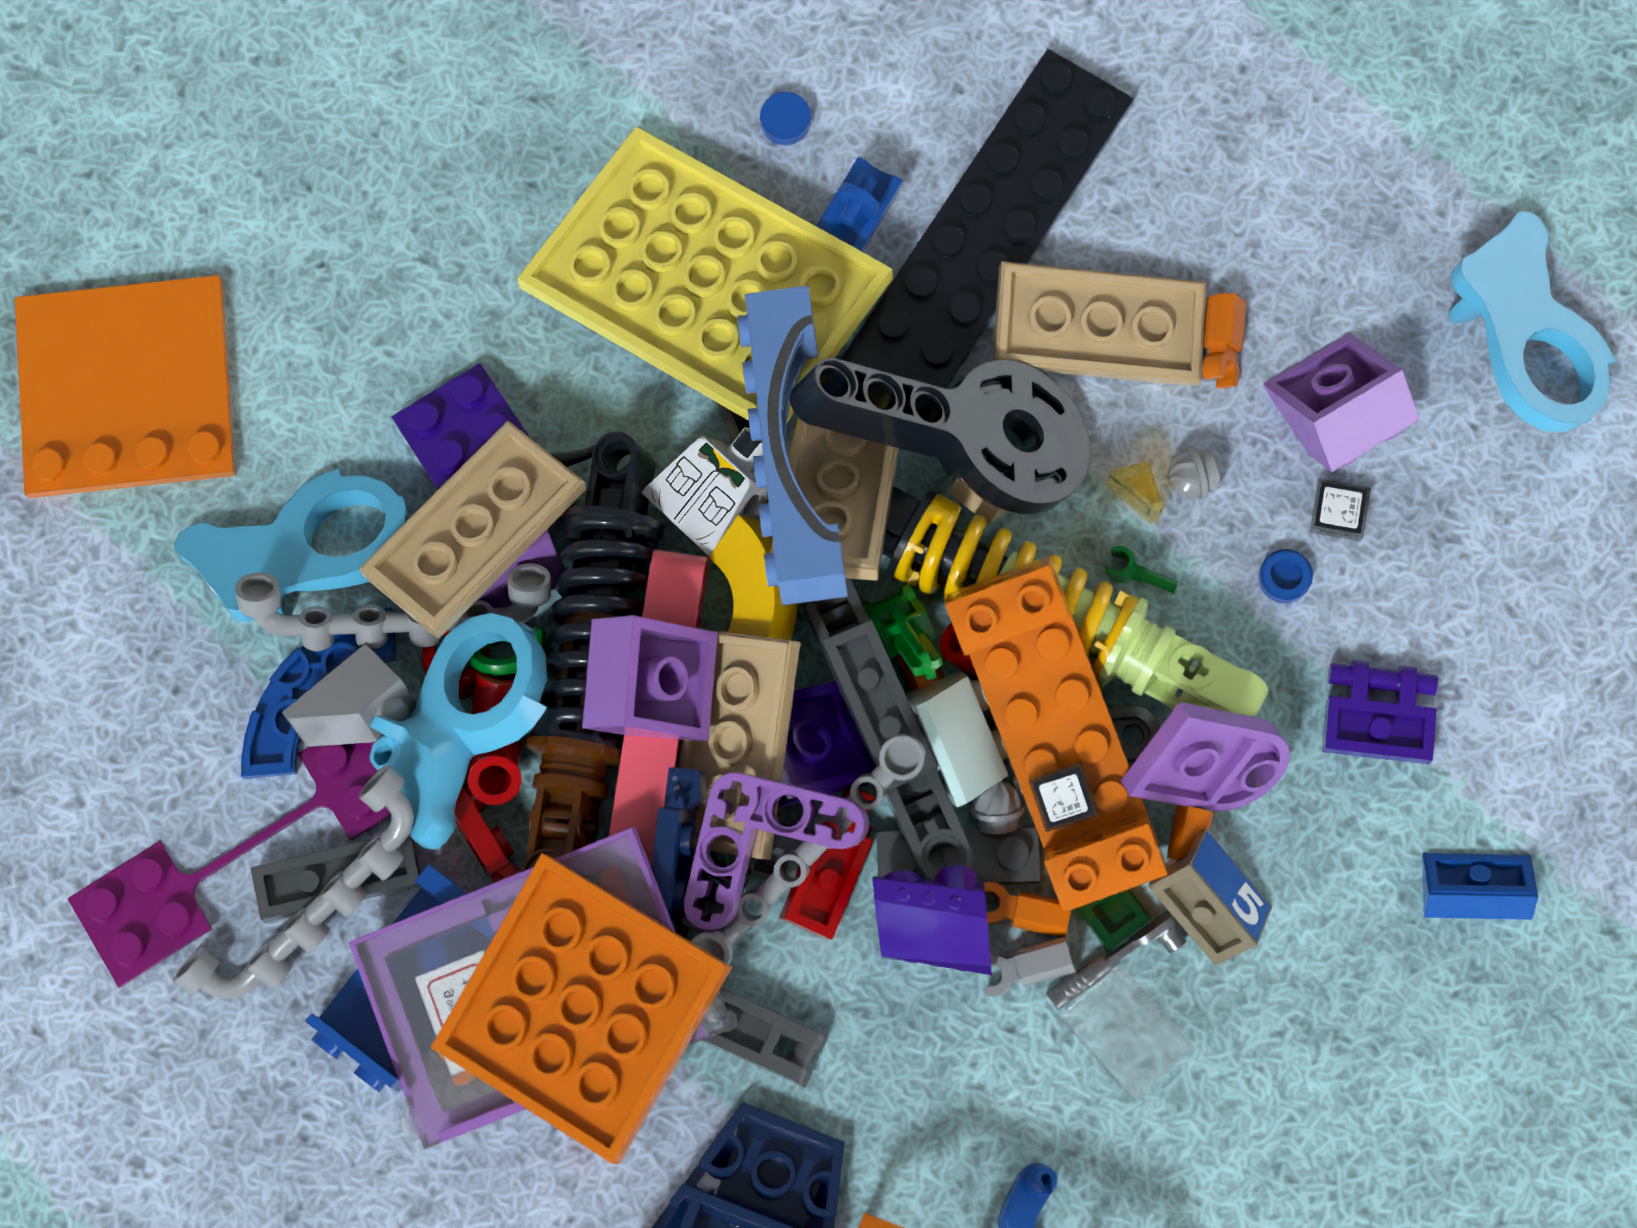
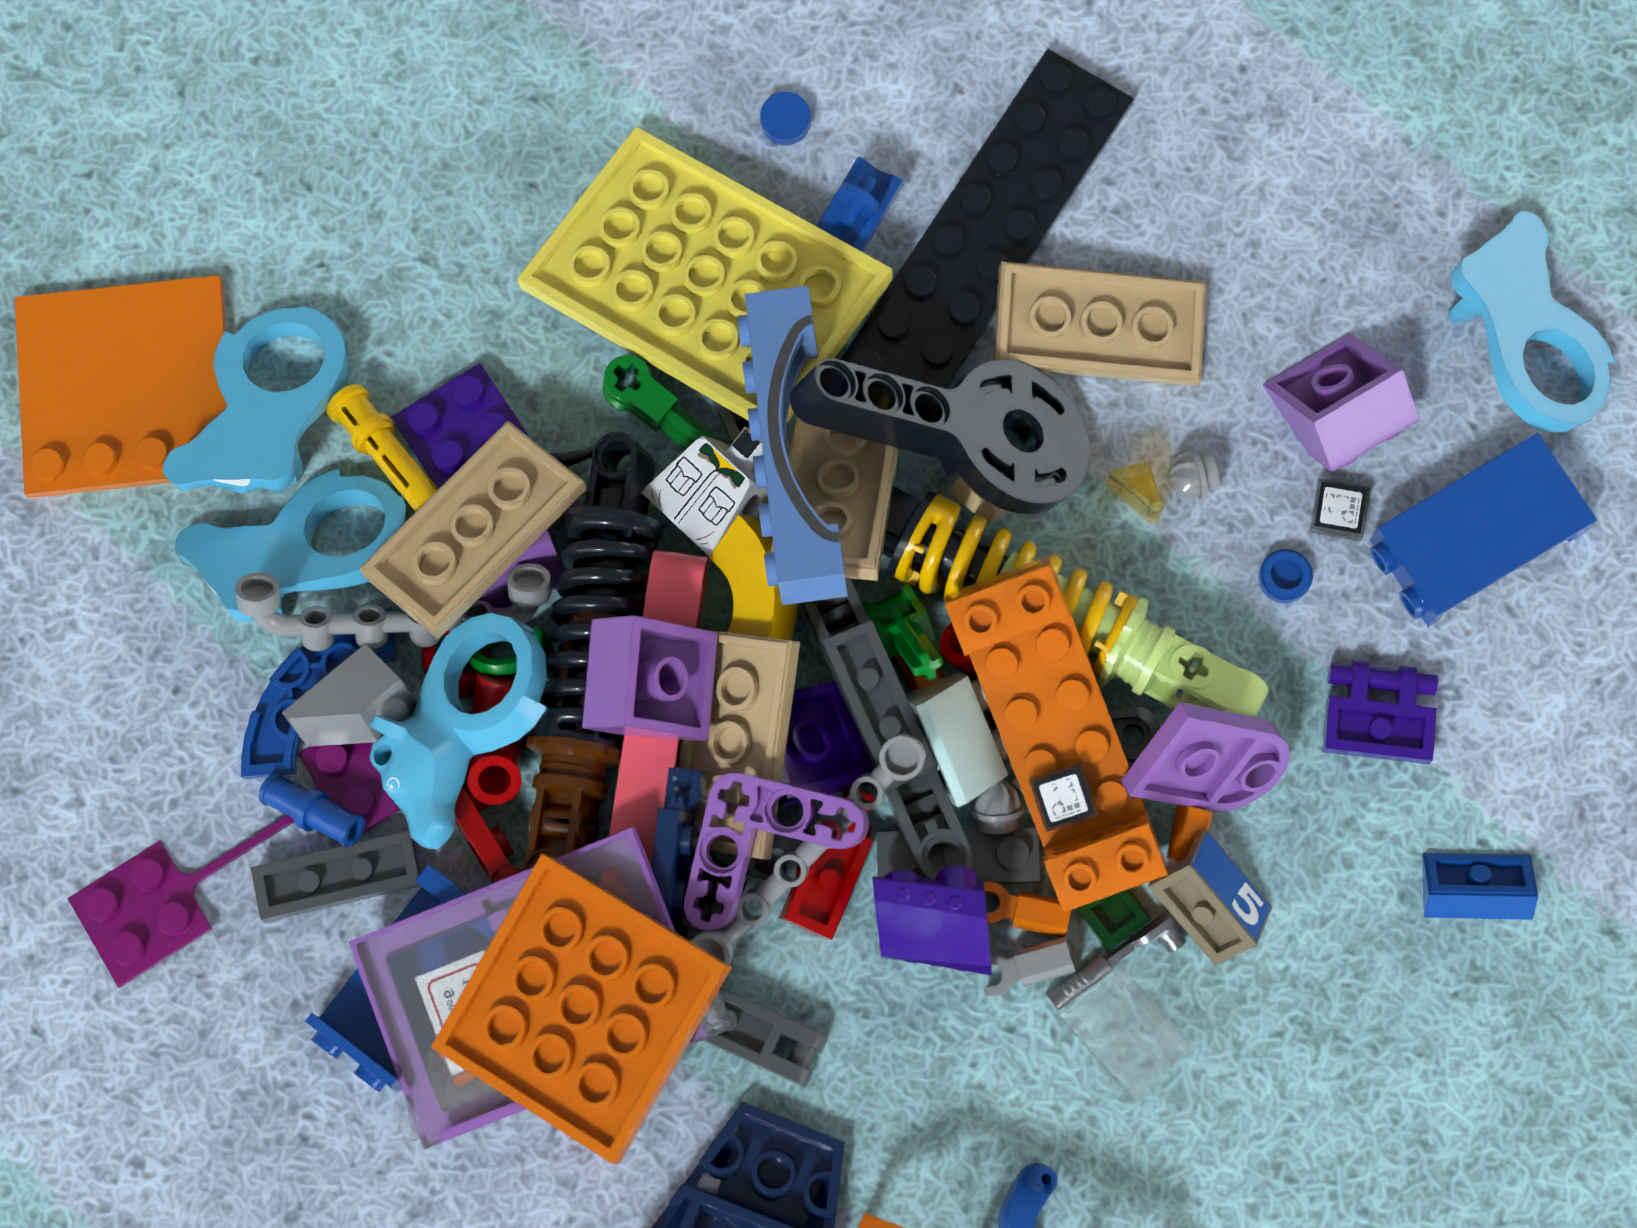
light grey bar [173,764,414,999] -> none
green hand [1104,546,1178,593] -> none
orange bar [1202,293,1246,389] -> none
none -> medium azure animal [162,305,349,494]
none -> blue pin [258,772,366,847]
none -> yellow pin [326,384,438,512]
none -> green connector [602,355,730,450]
none -> blue panel [1370,433,1597,627]

